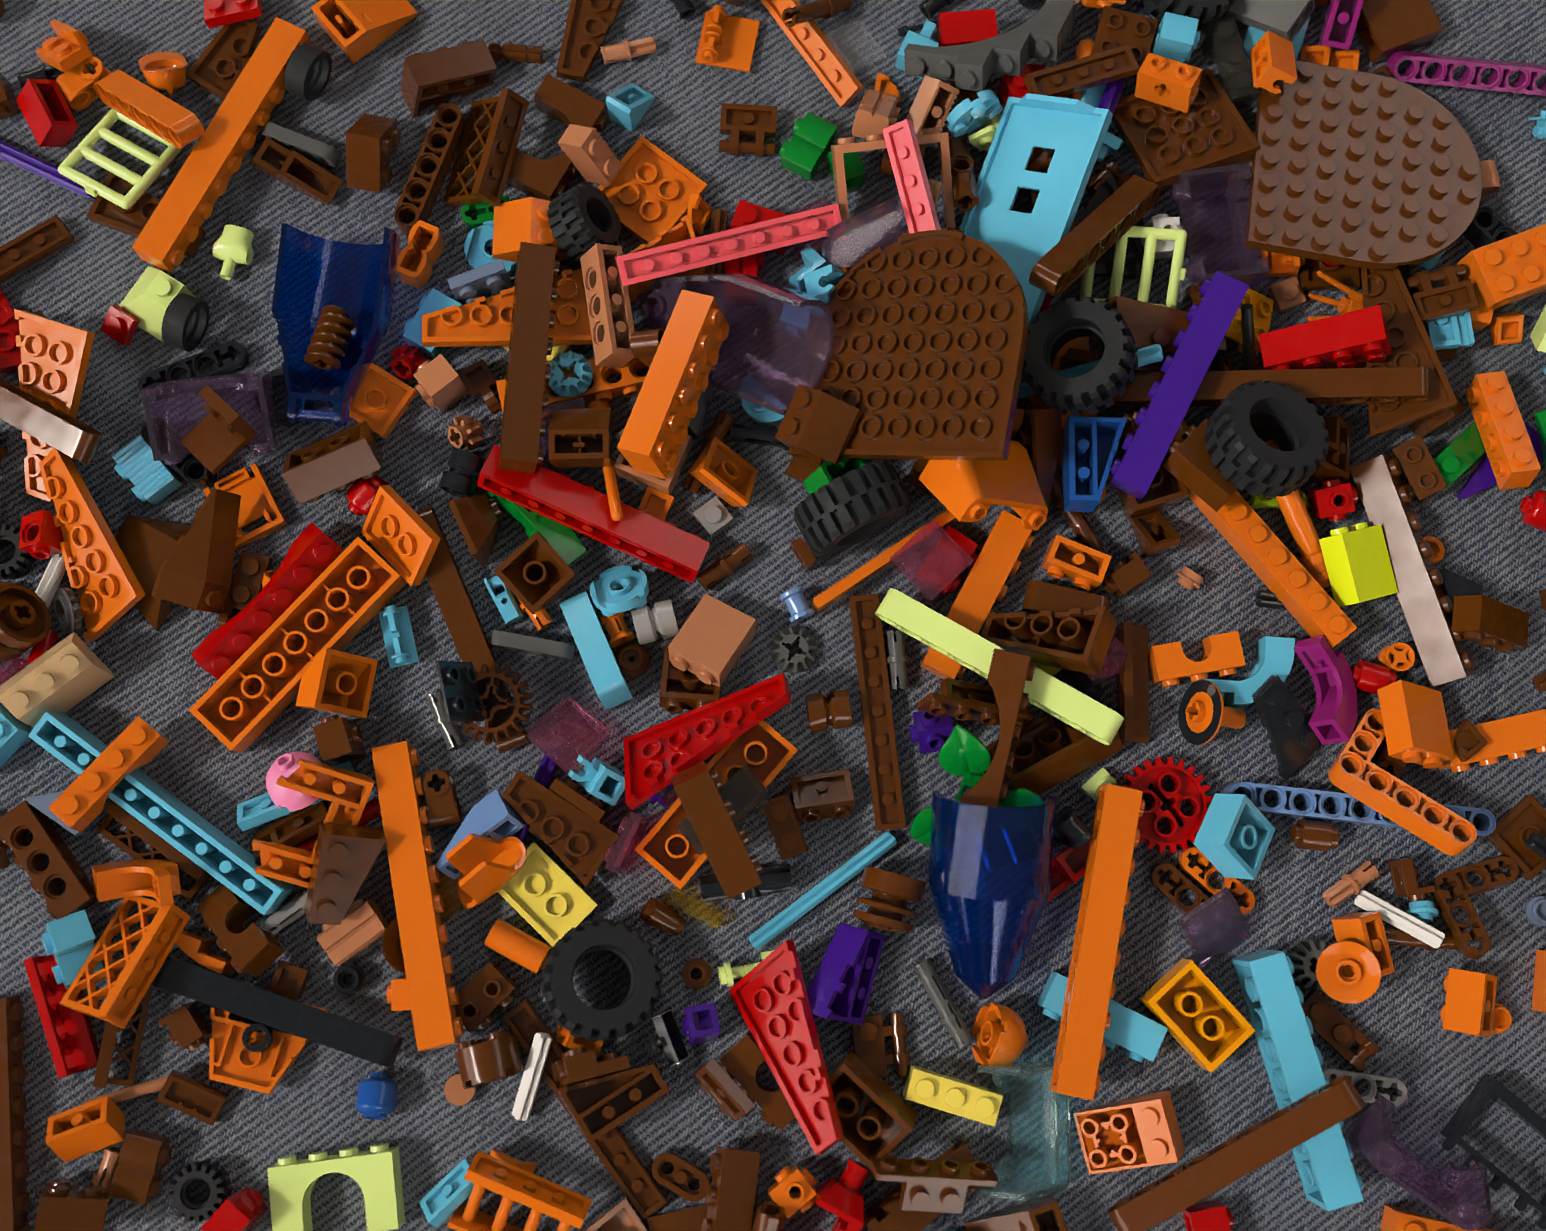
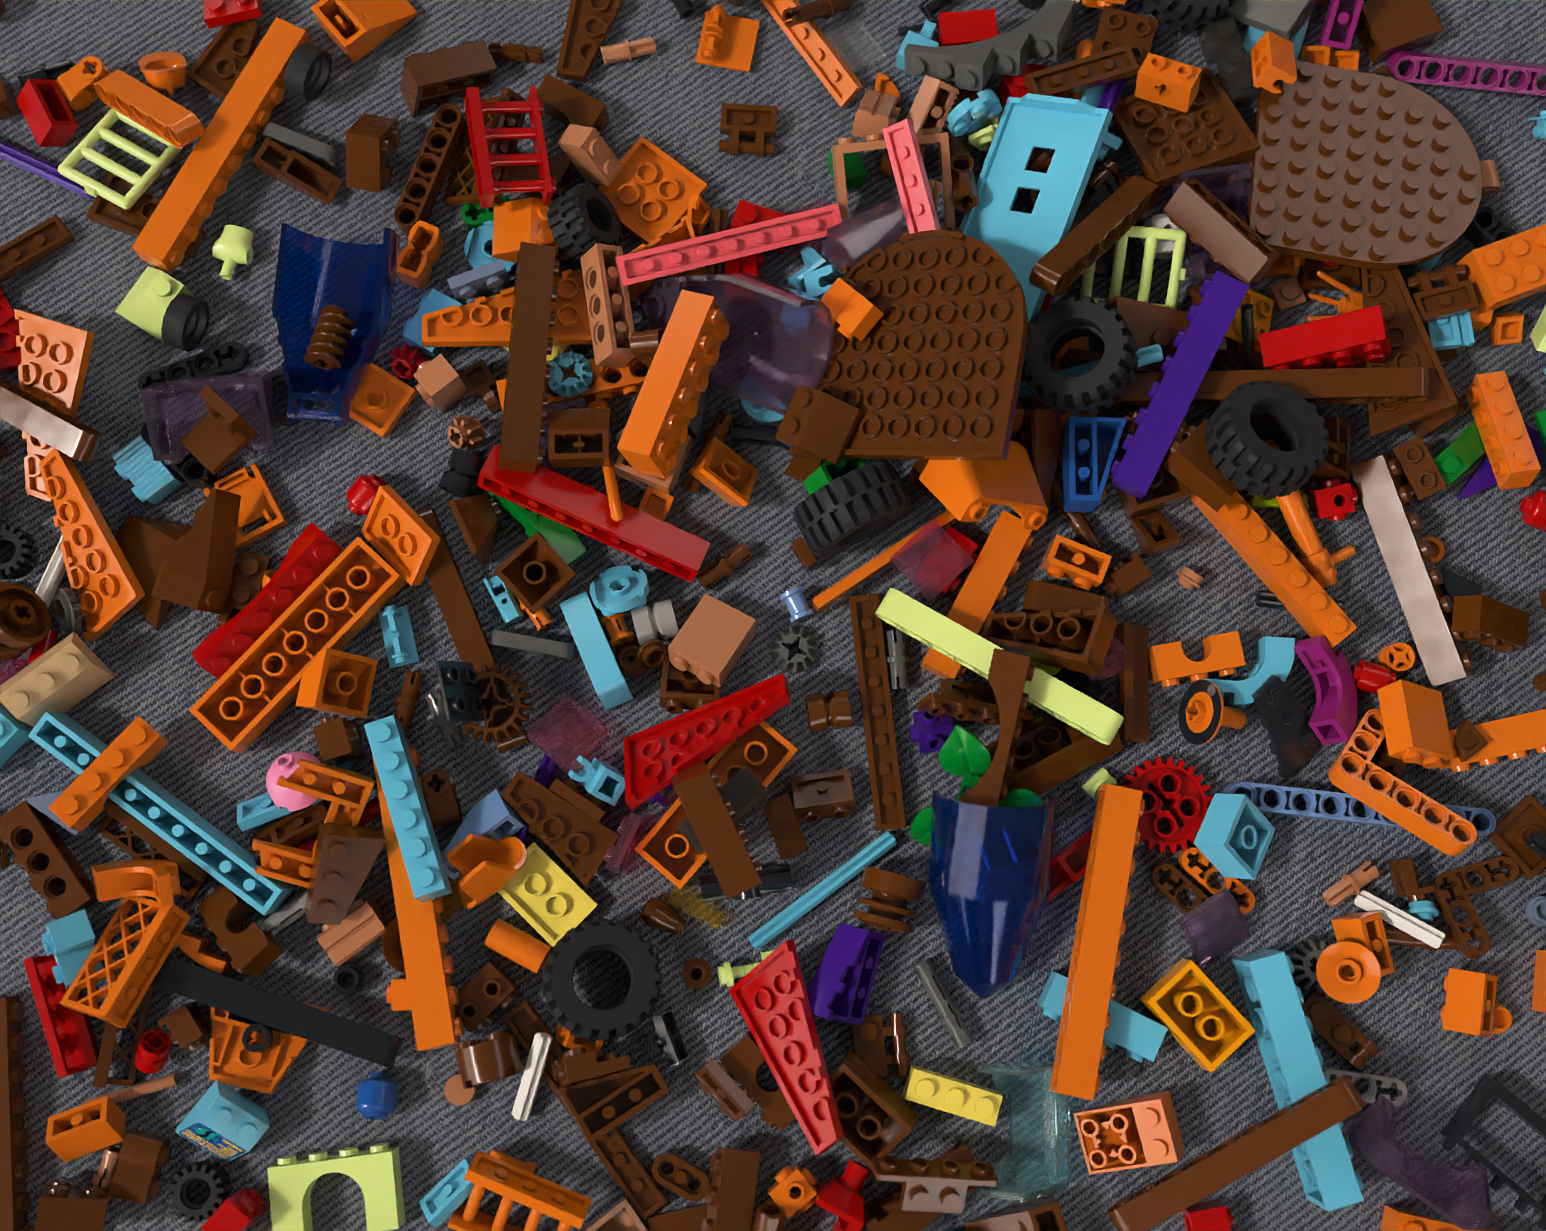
red brick [18,510,64,559] -> none
orange bracket [35,19,93,73] -> none
red plate [100,305,140,345] -> none
reddish brown plate [156,1070,229,1126] -> none
reddish brown plate [269,960,311,1000] -> none
reddish brown brick [282,420,382,504] -> none
medium azure slope [606,83,655,132] -> none
dark purple brick [682,1002,721,1045] -> none
light grey plate [693,496,733,538] -> none
green brick [779,112,838,181] -> none
orange cylinder [972,1003,1028,1066] -> none
black piece [1044,806,1094,849] -> none
medium azure brick [1150,12,1201,63] -> none
reddish brown brick [1290,819,1339,852] -> none
neon yellow brick [1319,522,1398,607] -> none
none -> red wheel [134,1029,172,1074]
none -> medium azure slope [175,1080,270,1162]
none -> medium azure brick [364,715,452,903]
none -> reddish brown pin [395,670,425,732]
none -> red fence [464,86,556,208]
none -> reddish brown plate [637,639,666,667]
none -> orange brick [816,277,884,342]
none -> reddish brown brick [1163,179,1280,285]

